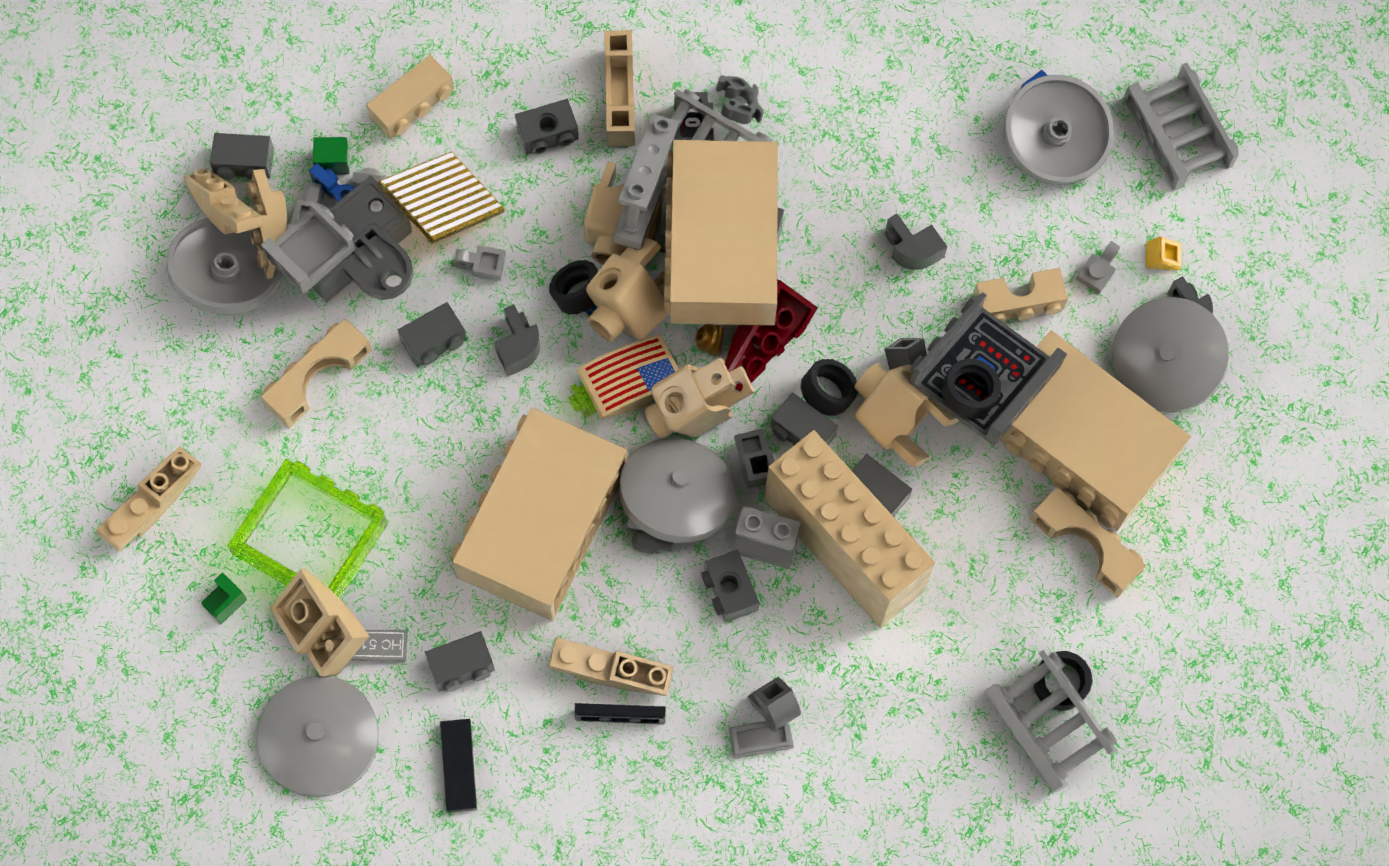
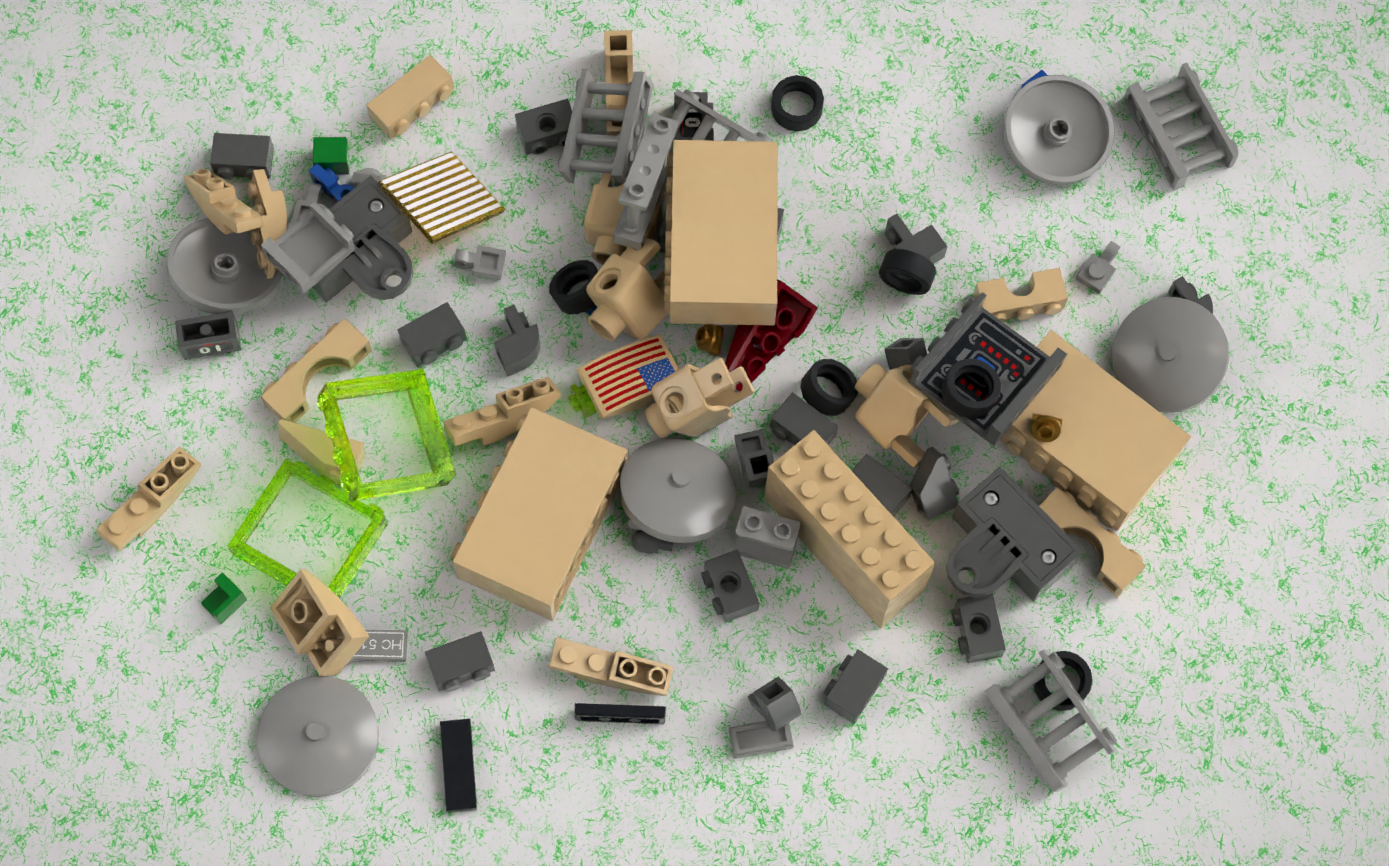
dark grey helmet [716,75,764,124] -> none
yellow slope [1146,236,1181,270] -> none
none -> dark grey brick [175,311,242,360]
none -> tan slope [278,419,365,486]
none -> clear neon green window [317,369,456,501]
none -> tan slope [443,376,561,446]
none -> light grey fence [558,69,654,186]
none -> black tyre [771,75,824,131]
none -> dark grey brick [823,649,888,724]
none -> black tyre [879,249,936,295]
none -> dark grey slope [909,446,959,520]
none -> dark grey brick [946,466,1083,602]
none -> dark grey brick [951,593,1006,663]
none -> pearl gold plate [1031,413,1062,442]

